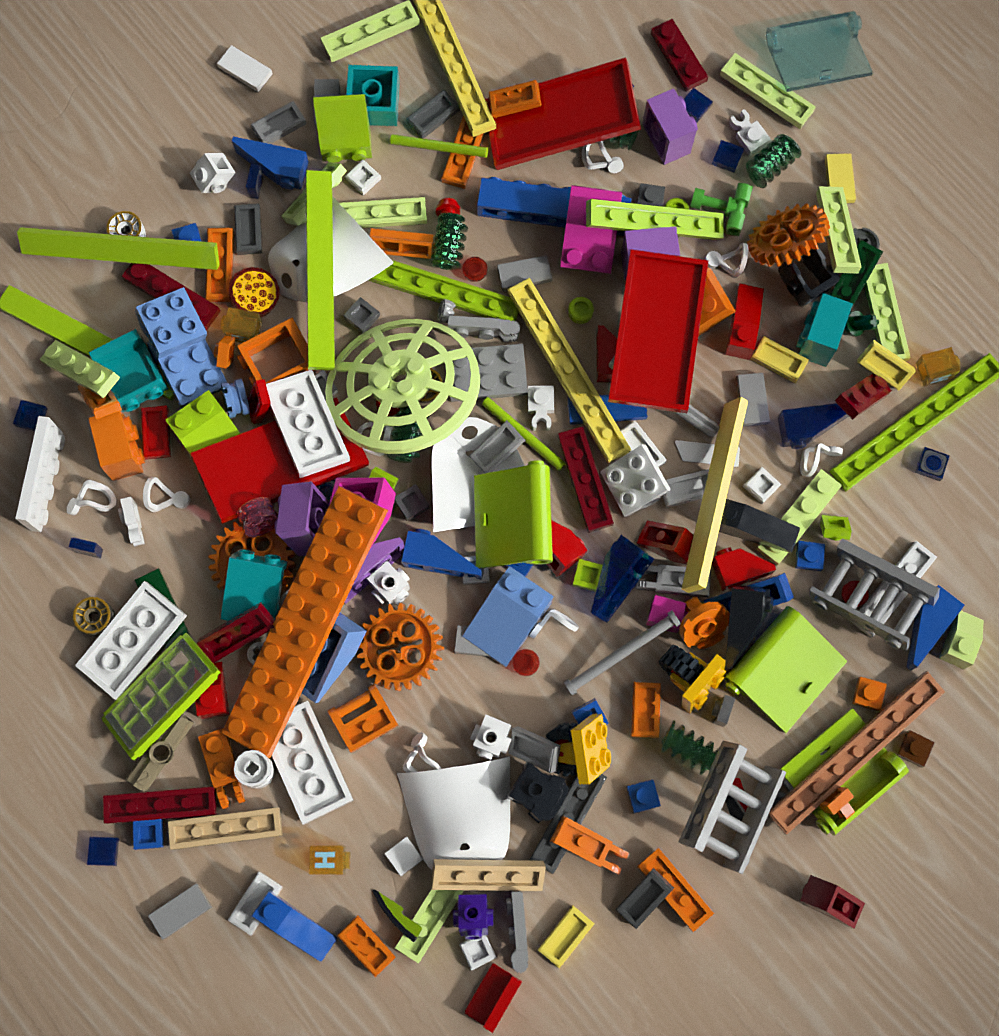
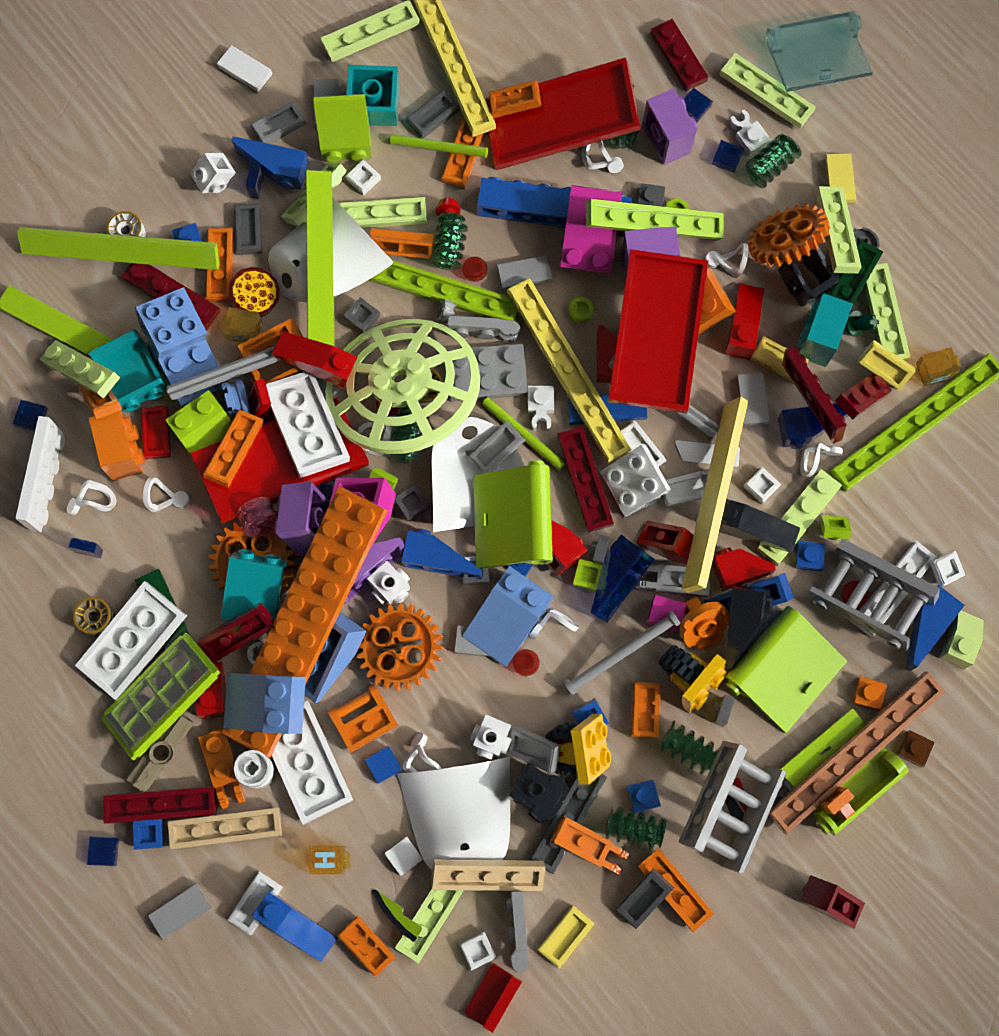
white plate [118,497,145,546] -> none
orange plate [214,335,236,368] -> none
dark purple brick [453,894,493,940] -> none
bright green bar [690,183,753,236] -> none
tile [915,447,950,481] -> none
none -> light grey axle [166,347,281,400]
none -> orange tile [203,409,263,488]
none -> medium blue slope [224,673,306,734]
none -> red slope [271,331,357,389]
none -> blue tile [365,746,402,784]
none -> flat silver plate [589,534,610,565]
none -> clear green piece [605,806,666,852]
none -> dark red plate [782,346,846,444]
none -> white tile [929,551,965,586]

